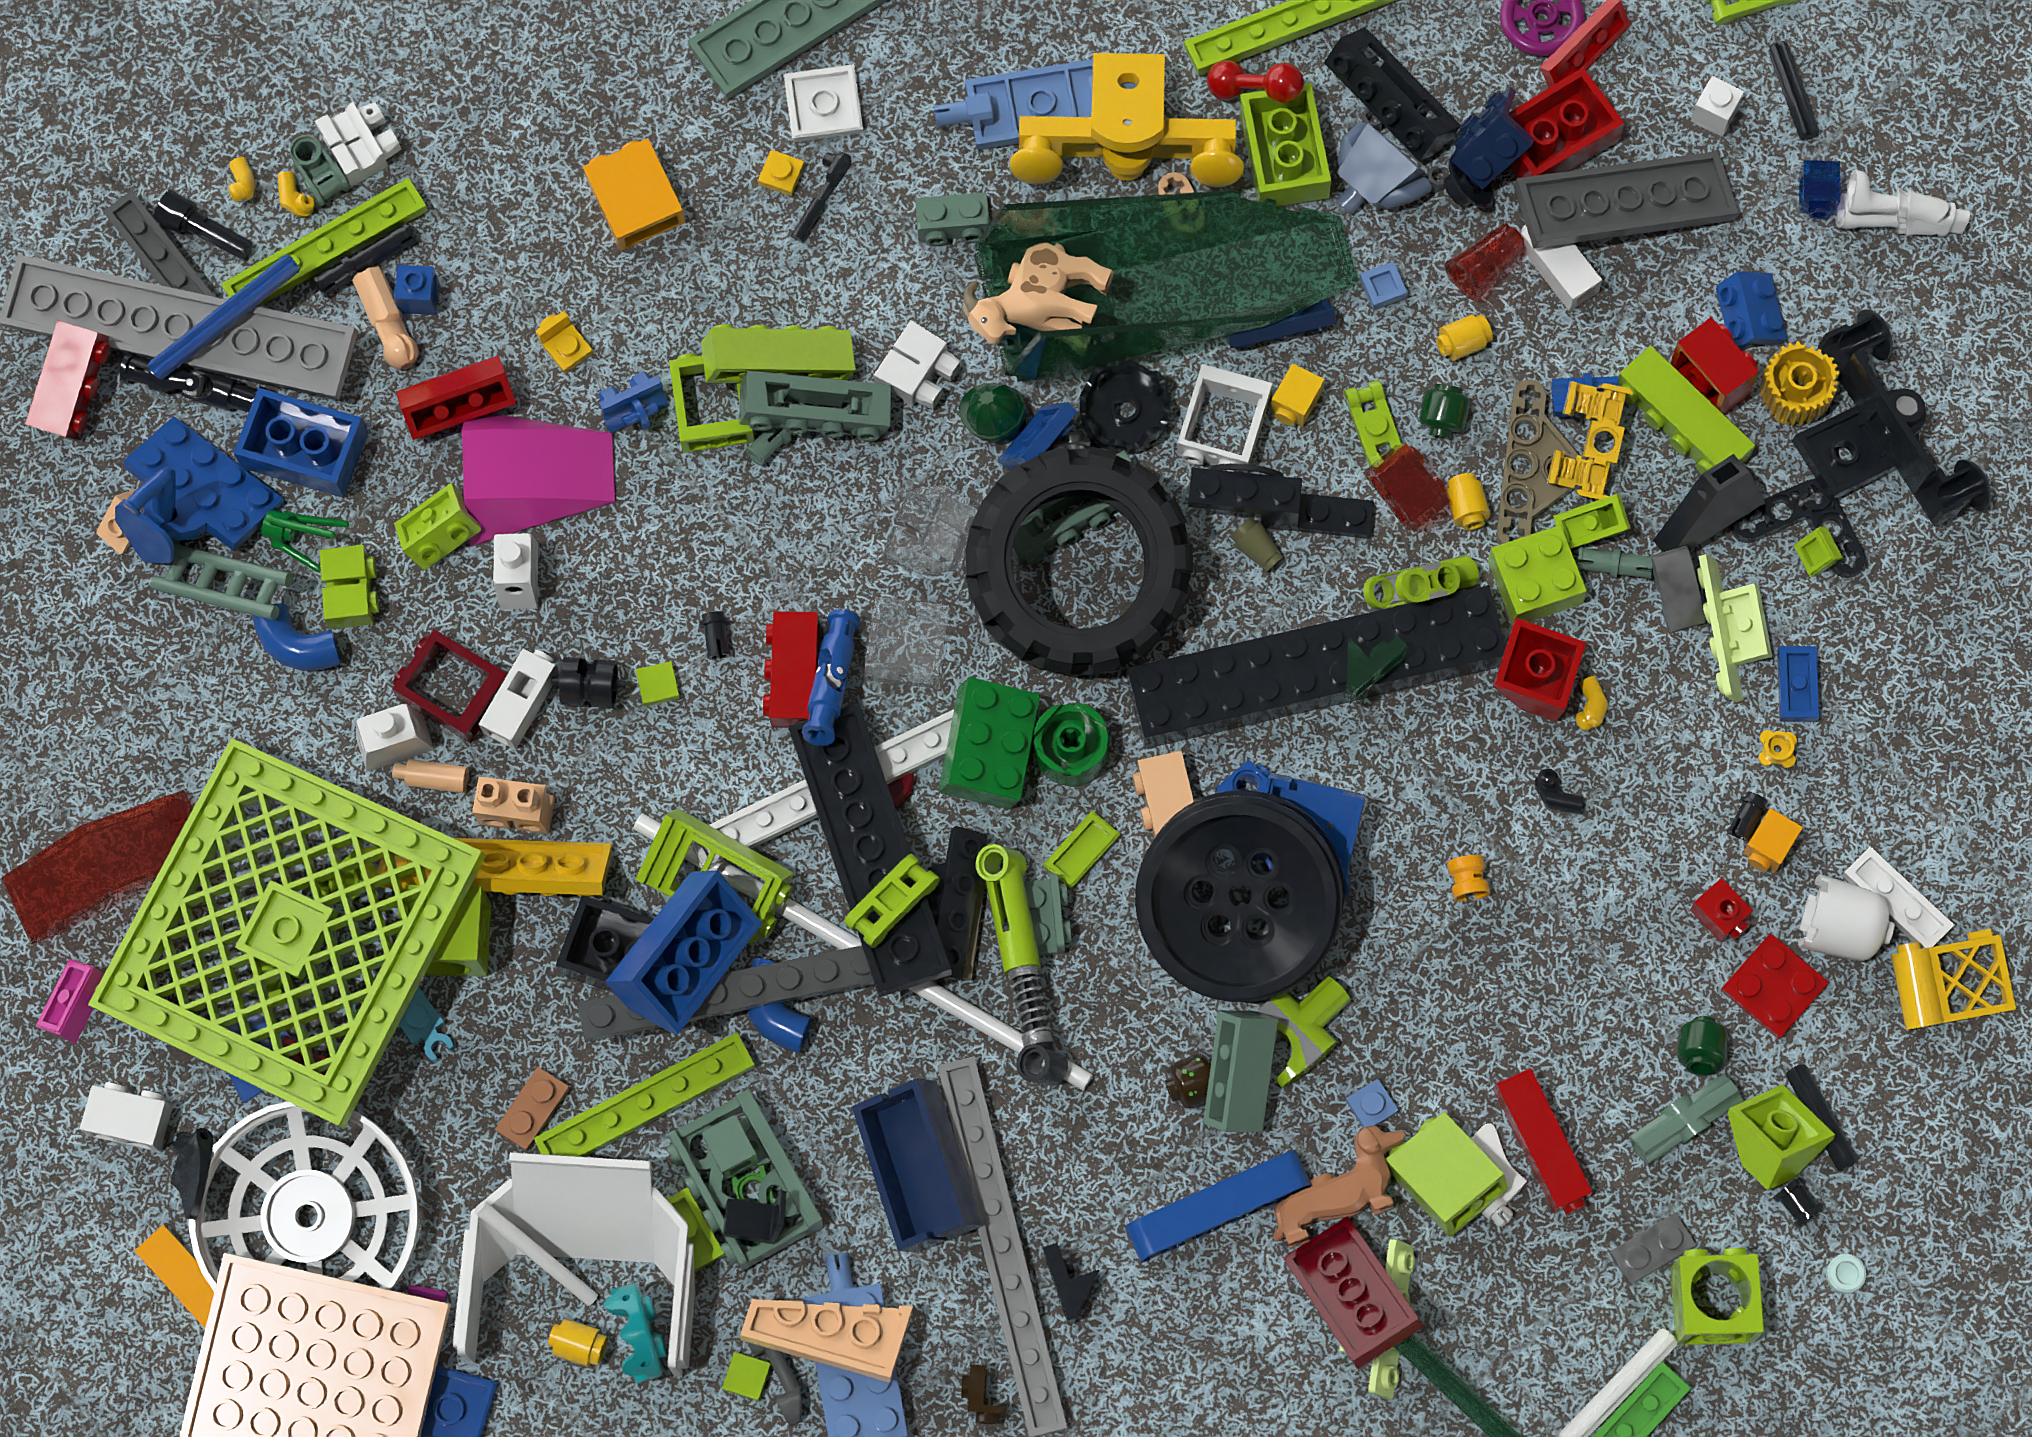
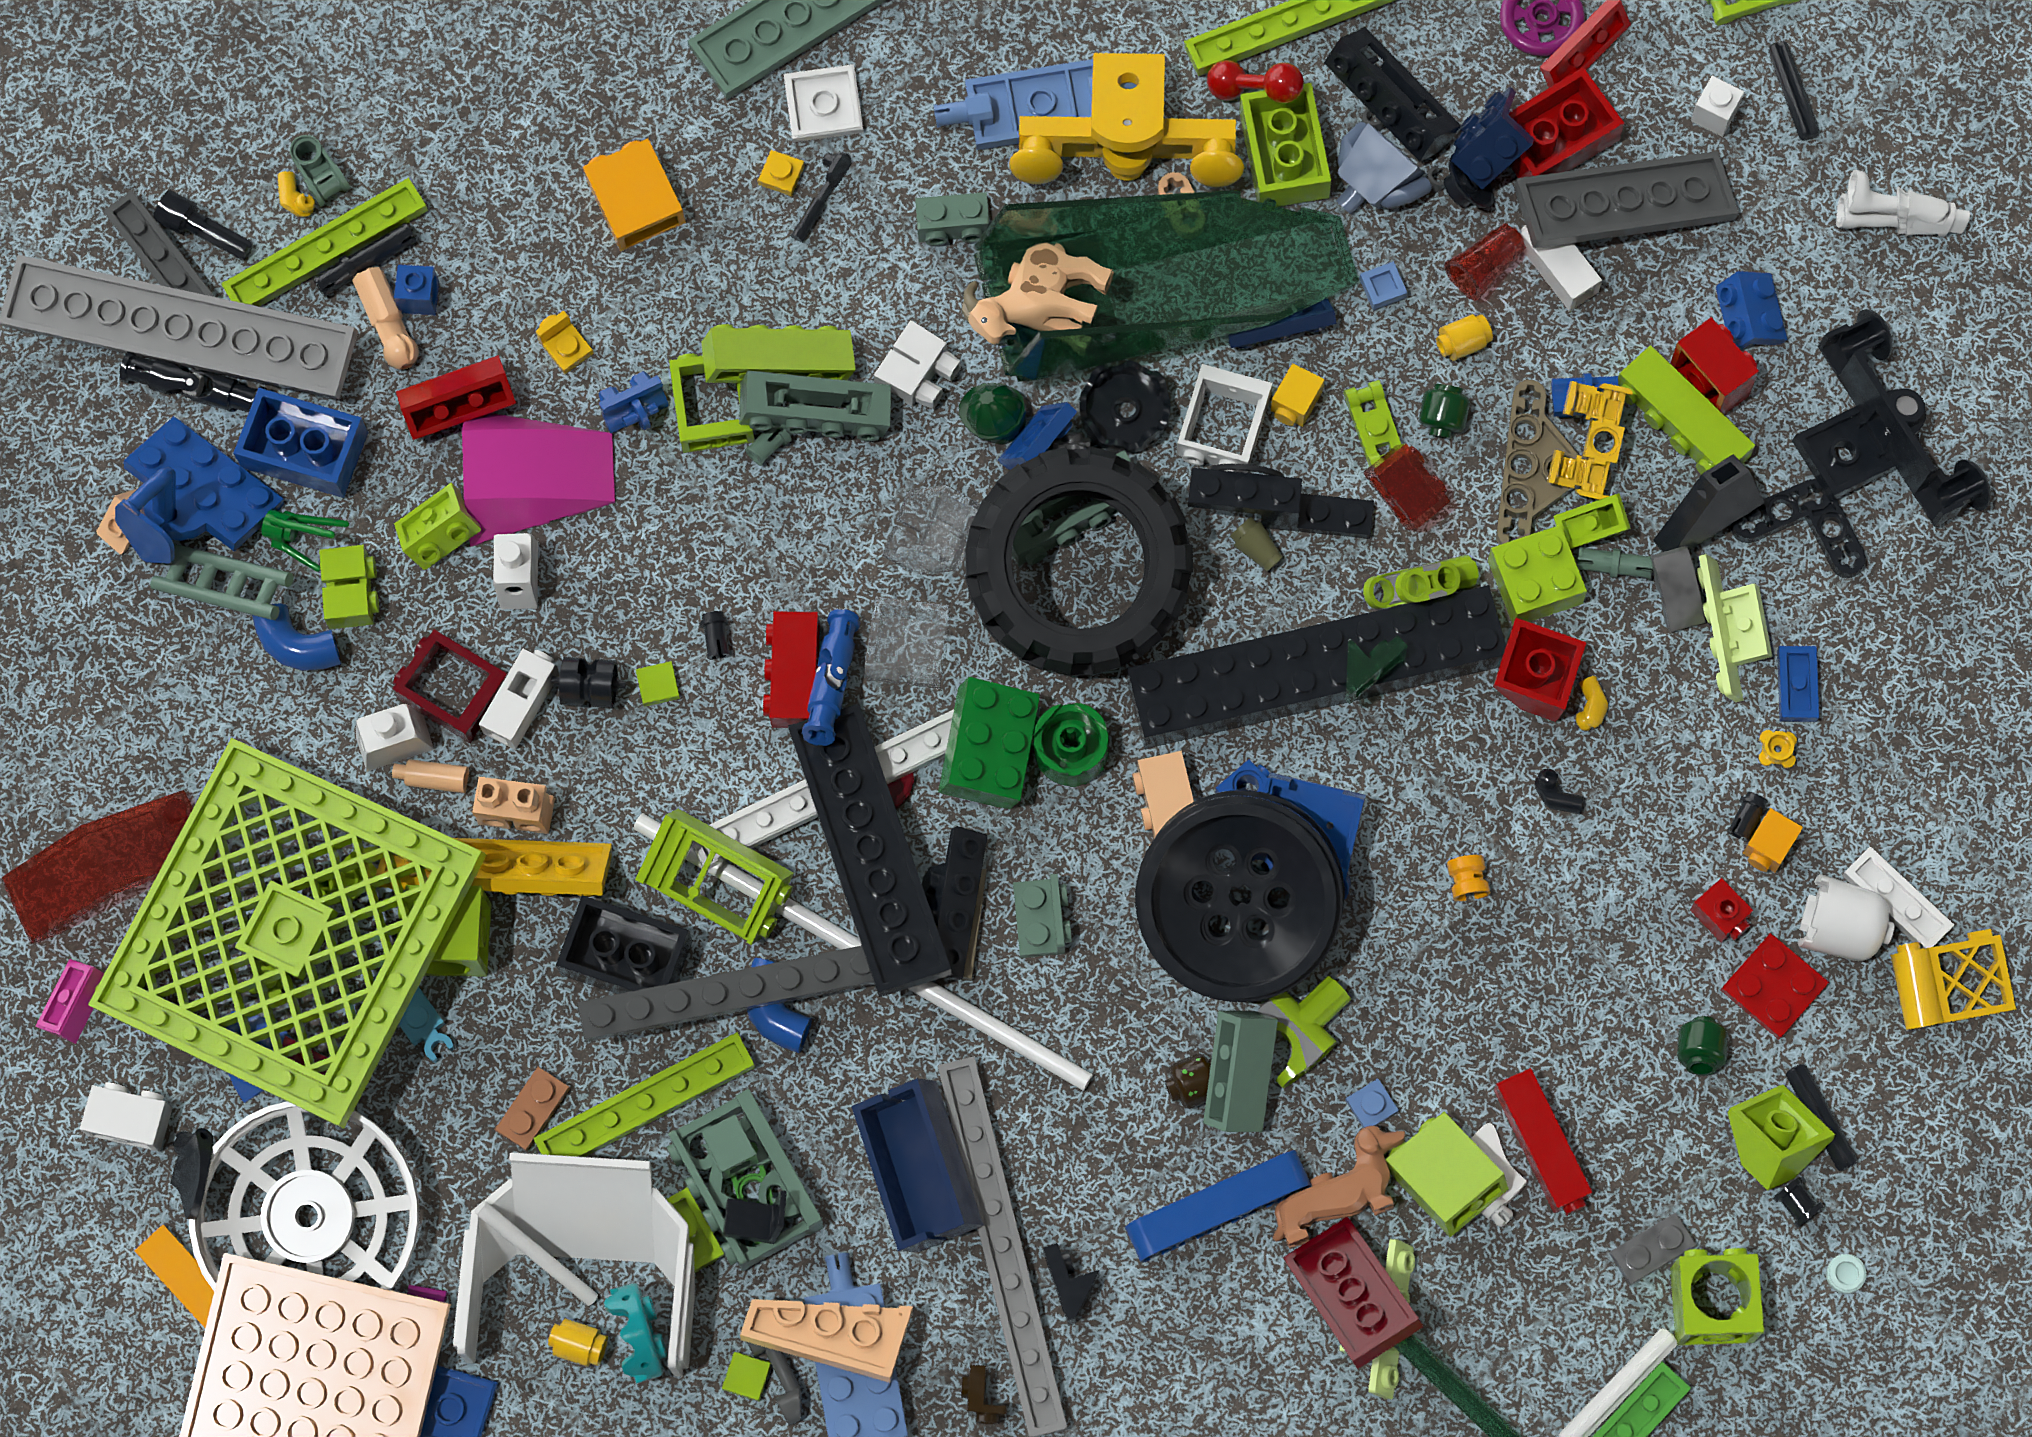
brick [25,320,110,439] -> none
blue axle [148,255,300,379] -> none
yellow arm [228,157,256,202] -> none
white hips [315,102,401,188] -> none
blue slope [605,870,762,1034] -> none
lime plate [844,854,940,948] -> none
piece [976,844,1068,1086] -> none
lime tile [1043,810,1120,891] -> none
yellow brick [1446,473,1490,531] -> none
sand green piece [1628,1074,1743,1165] -> none
yellow brick [1760,341,1839,426] -> none
lime tile [1793,526,1843,577] -> none
clear blue brick [1799,160,1840,219] -> none

